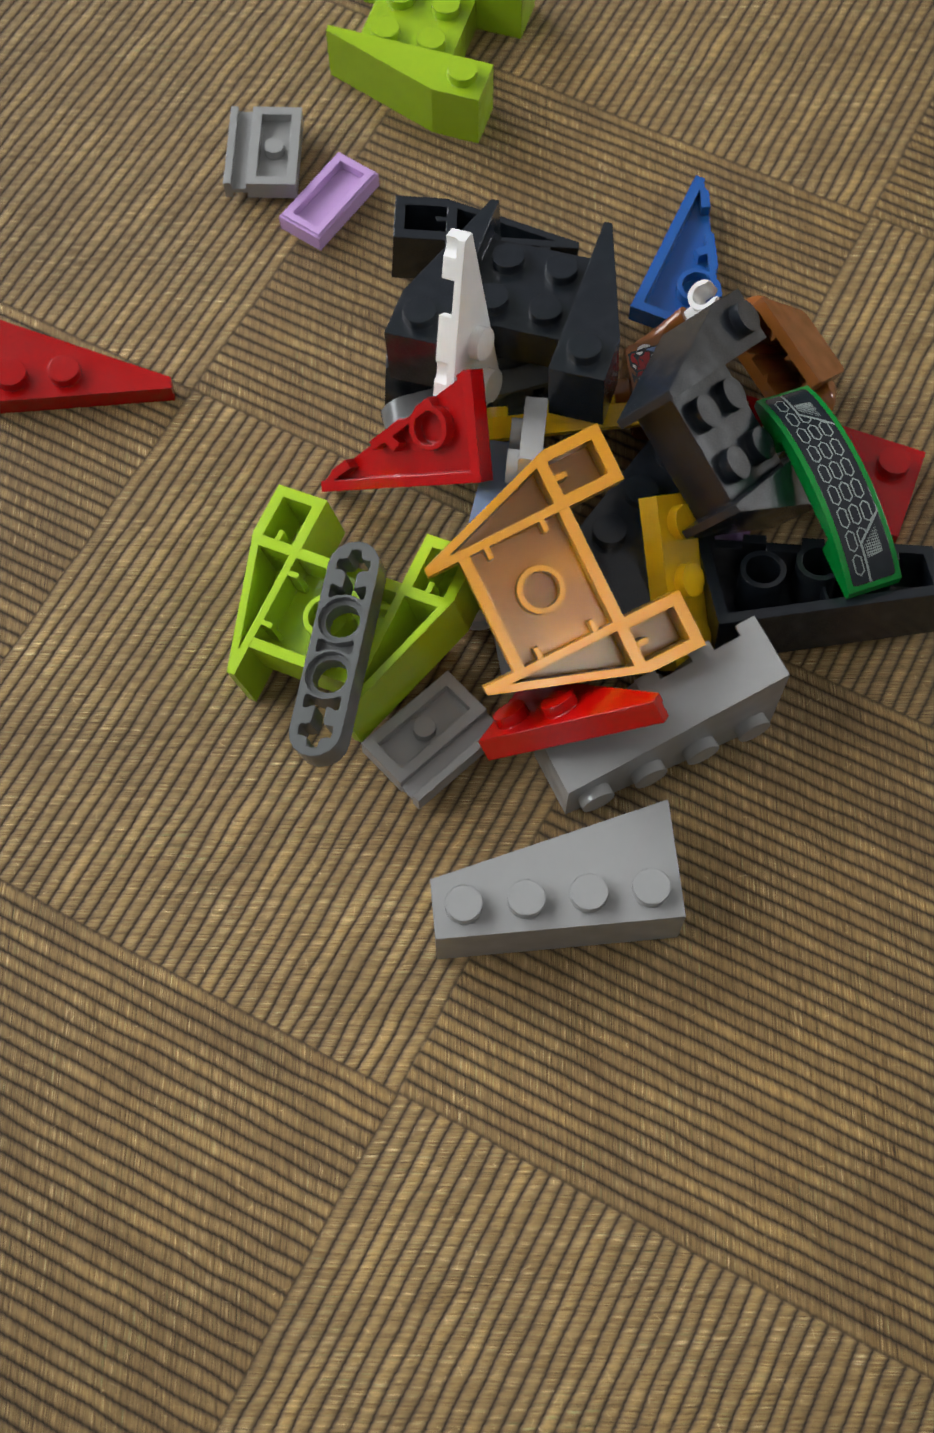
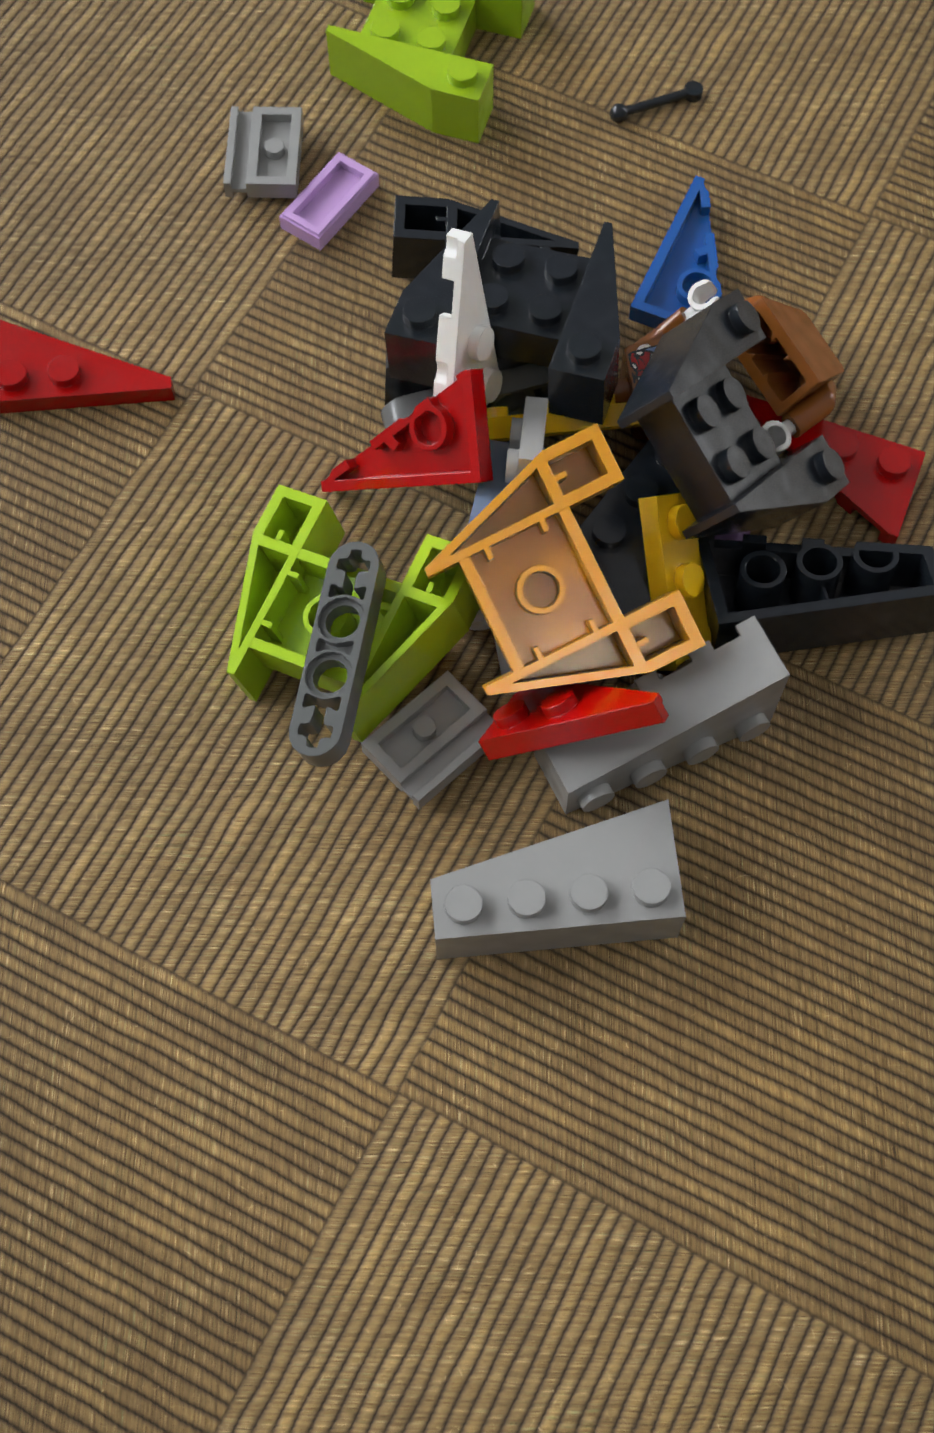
slope [754,385,902,600] -> none
none -> black hinge [609,81,704,123]

